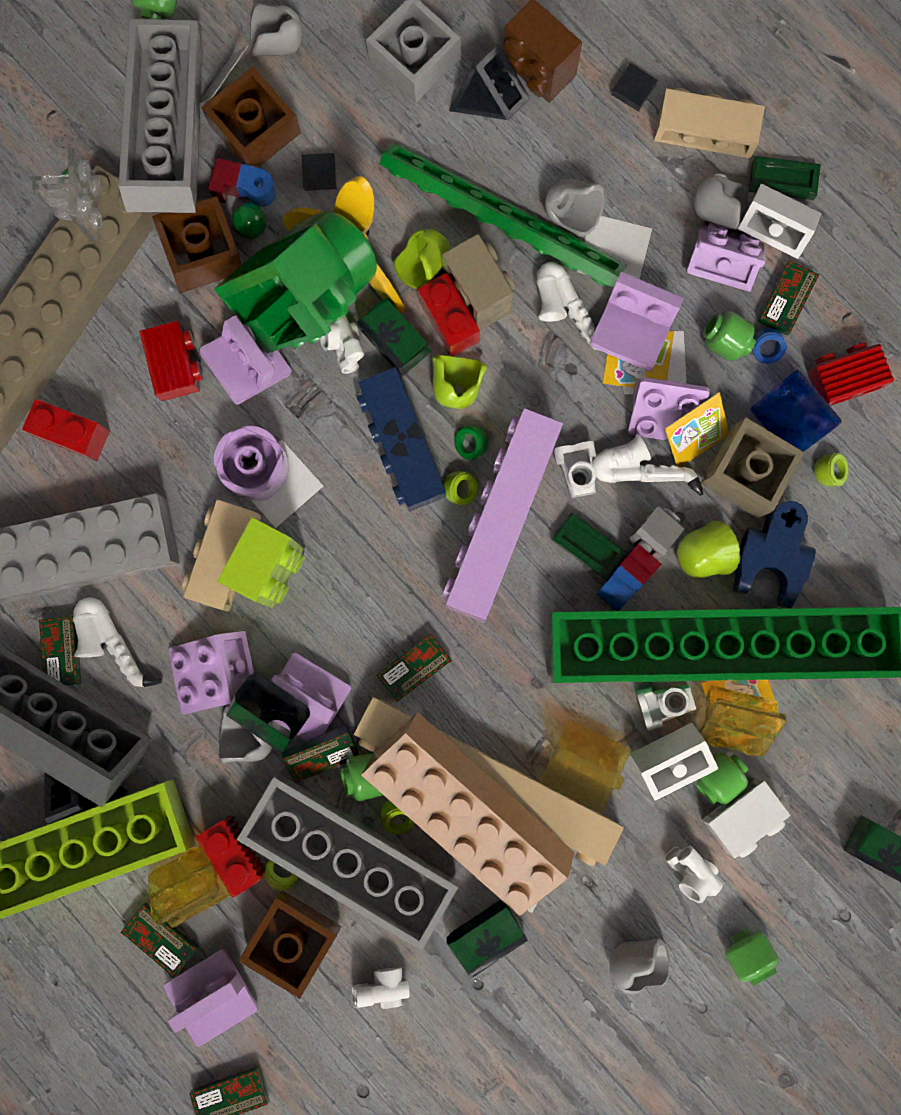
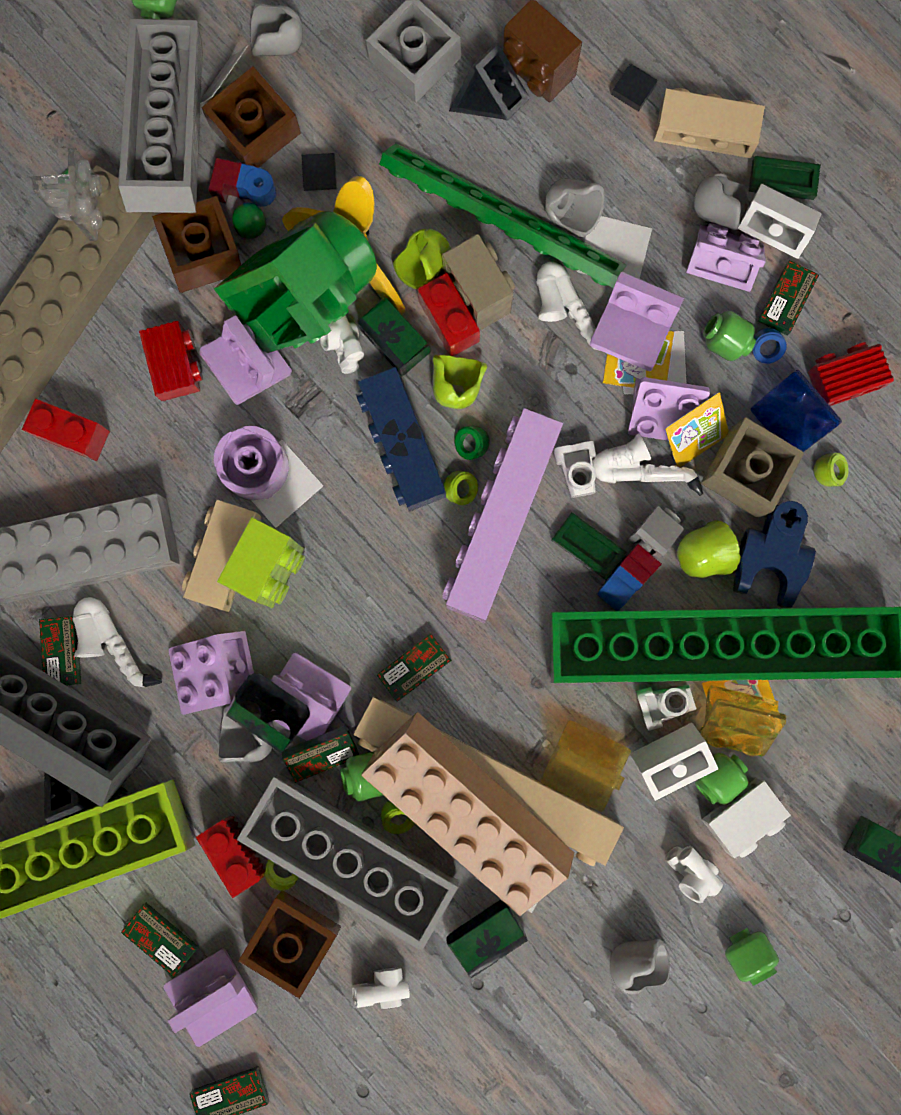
clear yellow bracket [148,845,231,928] -> none

